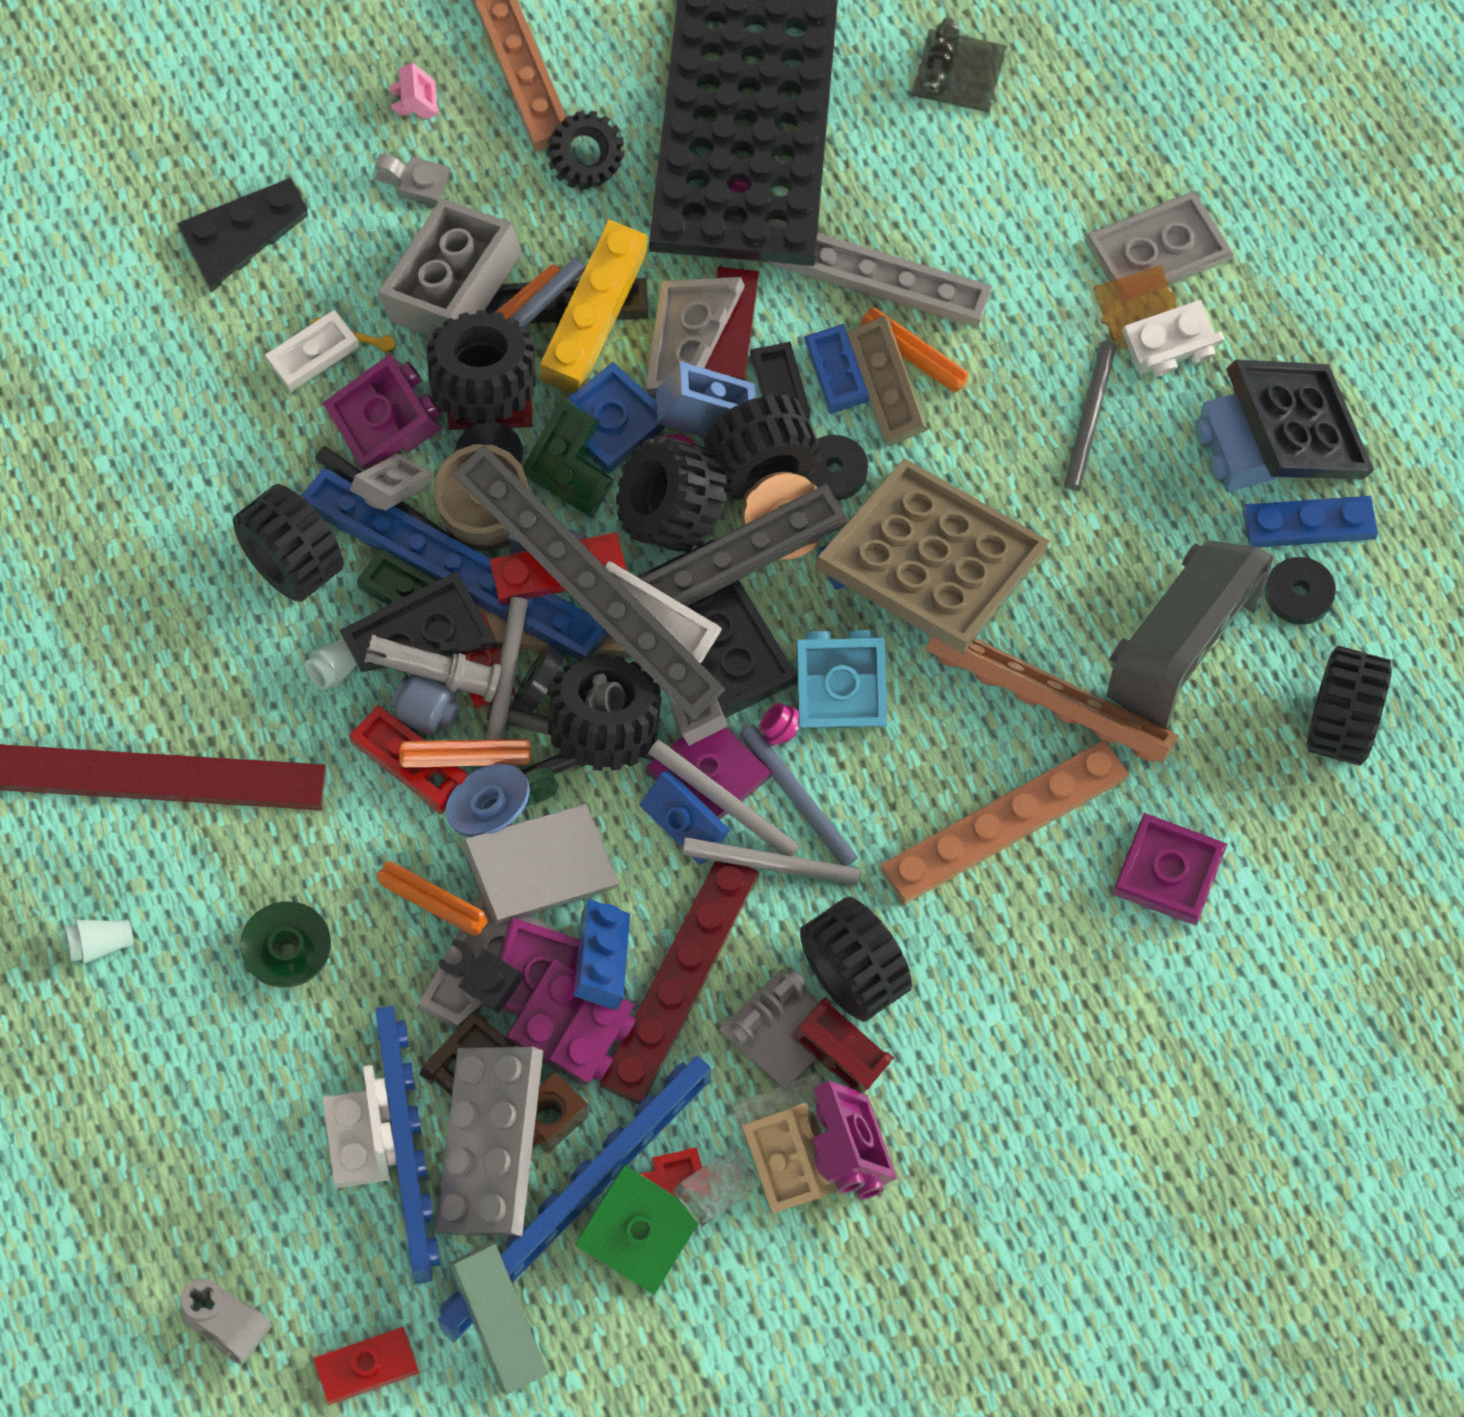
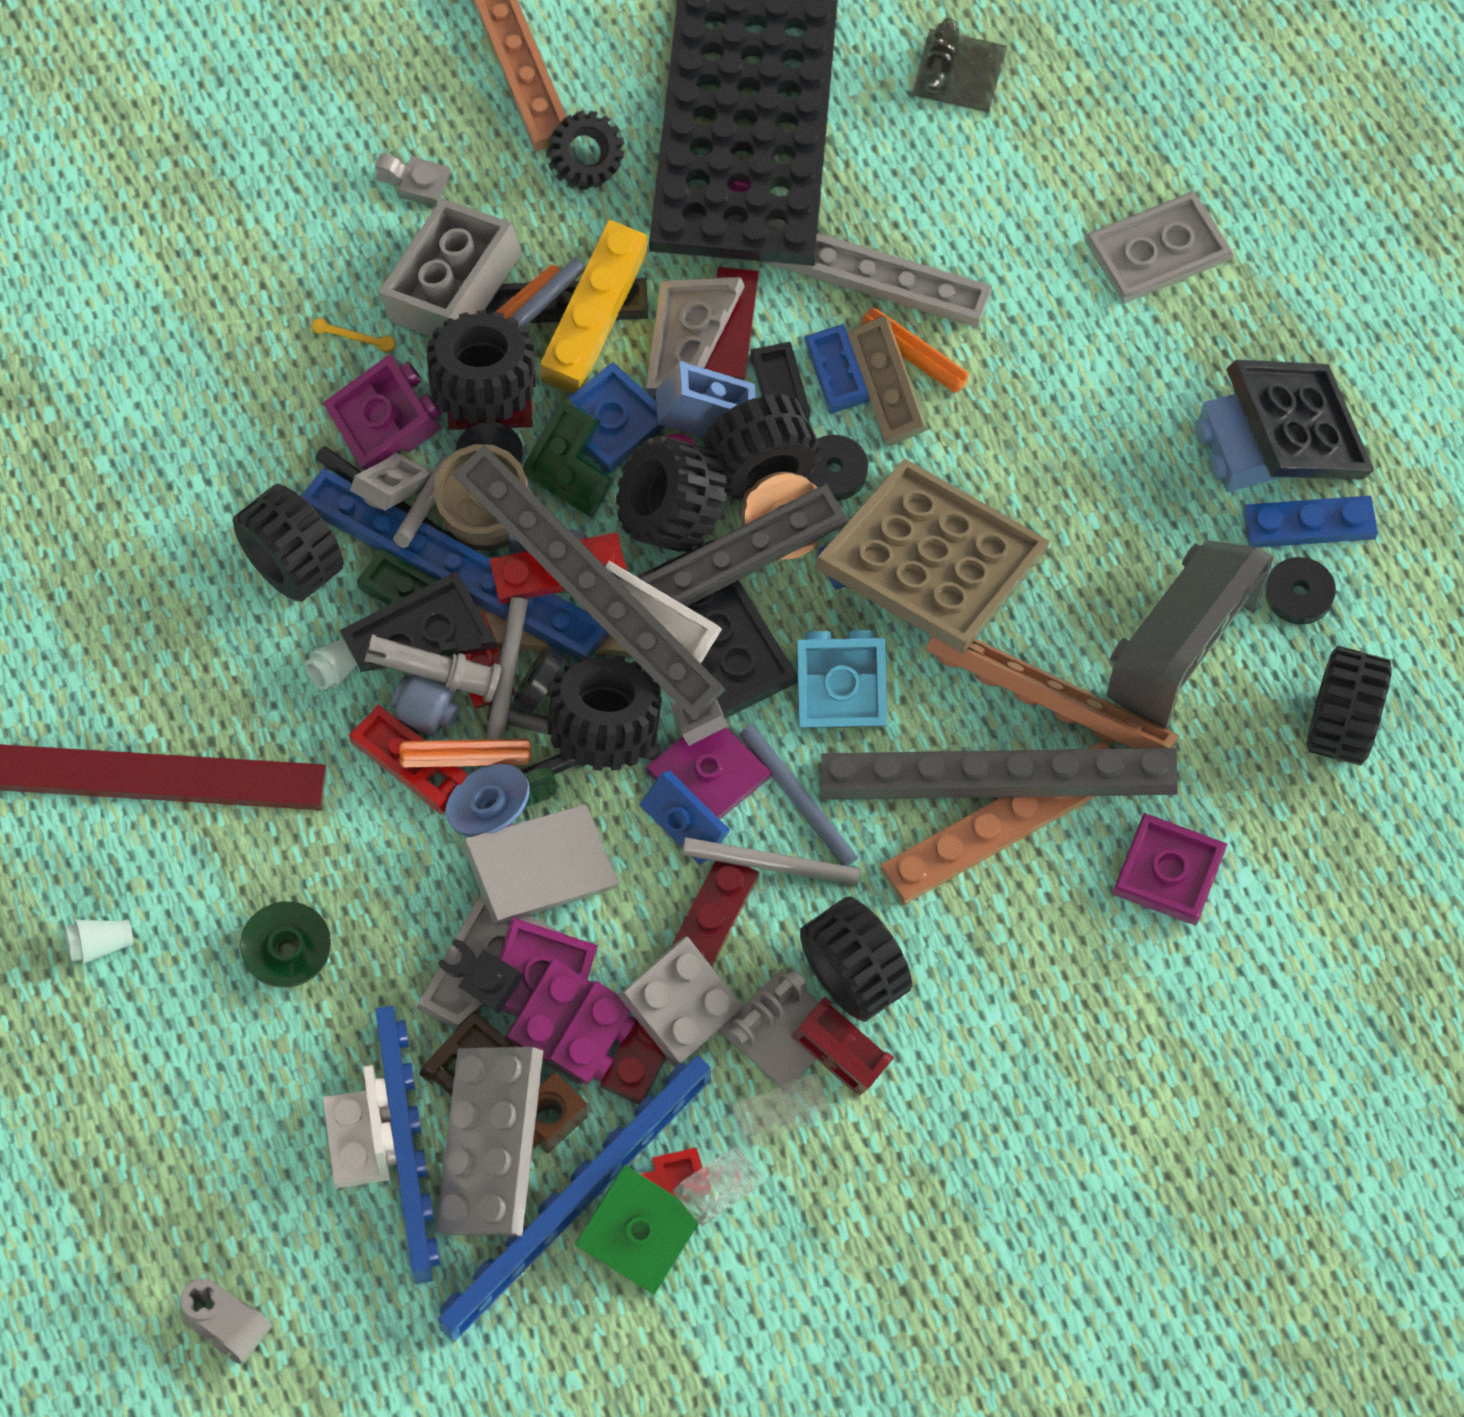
black wing [177,177,308,293] -> none
white plate [265,310,360,392] -> none
red plate [313,1326,419,1405] -> none
orange axle [377,861,488,935] -> none
bright pink tile [390,63,438,118] -> none
sand green tile [449,1242,548,1394] -> none
blue plate [574,899,630,1011] -> none
dark grey plate [585,674,626,712] -> none
light grey bar [648,739,800,856] -> none
tan bracket [742,1103,836,1214] -> none
dark pink plate [759,703,799,746] -> none
magenta plate [812,1081,897,1200] -> none
dark grey bar [1064,341,1116,491] -> none
clear orange piece [1093,265,1177,352] -> none
white bracket [1121,300,1224,377] -> none
none -> light grey bar [393,456,449,548]
none -> light grey plate [618,936,743,1066]
none -> dark grey plate [820,748,1178,800]

